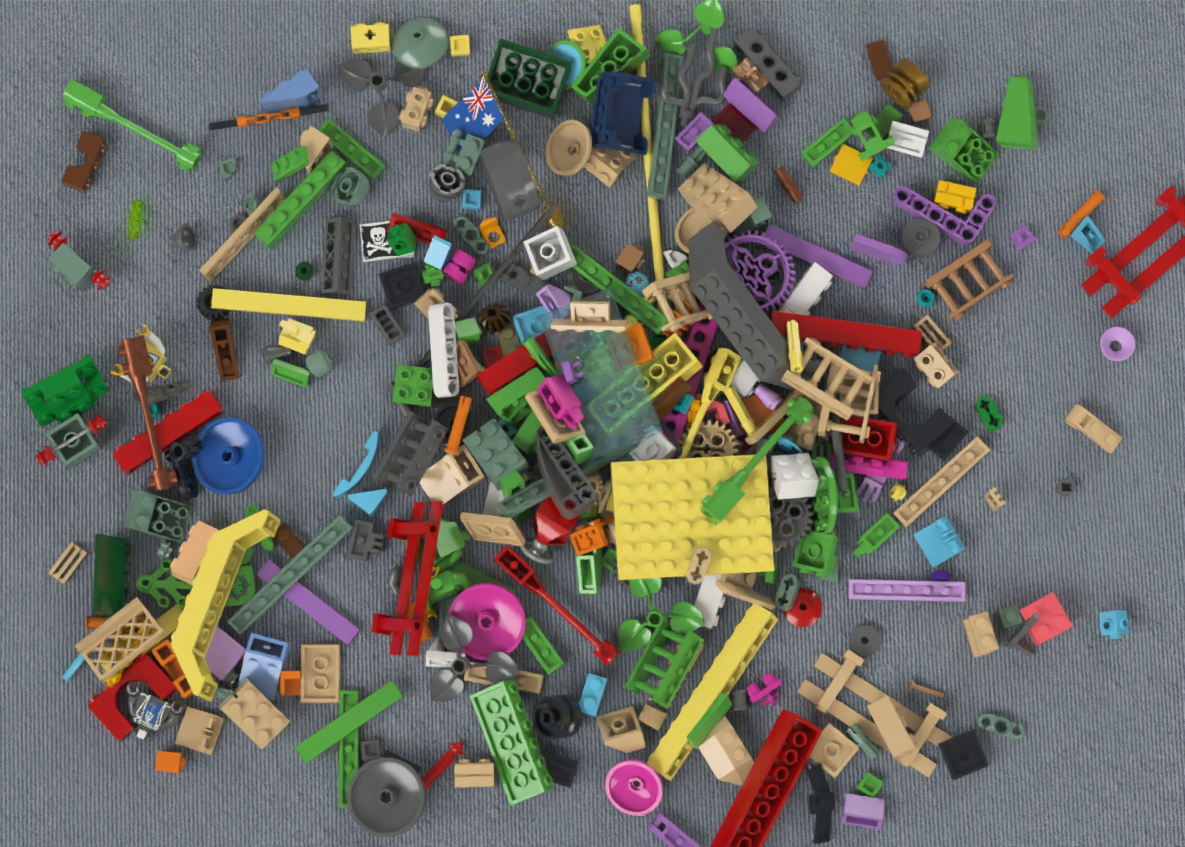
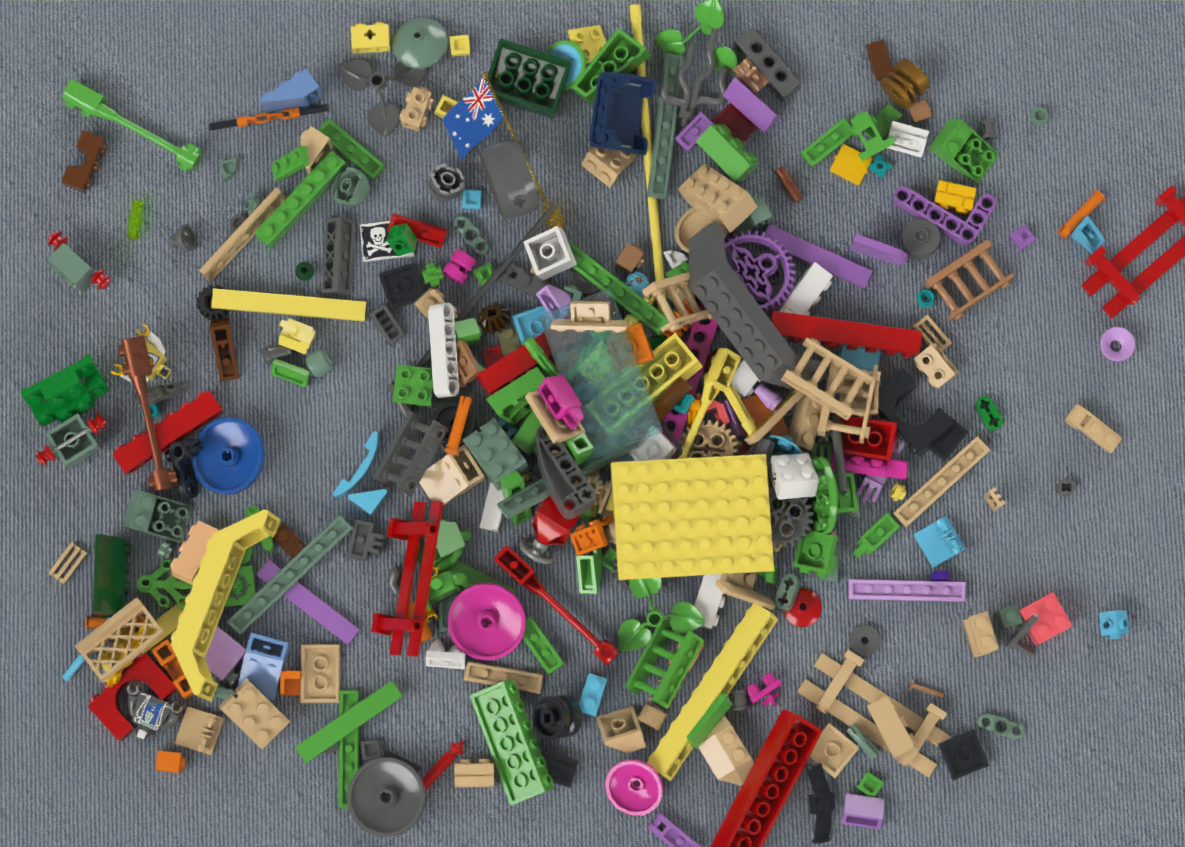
medium azure slope [424,235,452,270] -> none
dark grey plant [432,615,519,702] -> none
sand green plate [442,129,486,176] -> none
tan tile [459,512,526,546] -> none
light orange bracket [479,217,506,249] -> none
tan dish [546,120,592,176] -> none
medium lavender tile [561,361,585,384] -> none
sand green axle [676,146,707,179] -> none
tan beam [686,548,711,585] -> none
bright green bar [700,397,815,525] -> none
light yellow axle [786,320,803,373] -> none
bright green slope [996,75,1038,150] -> none

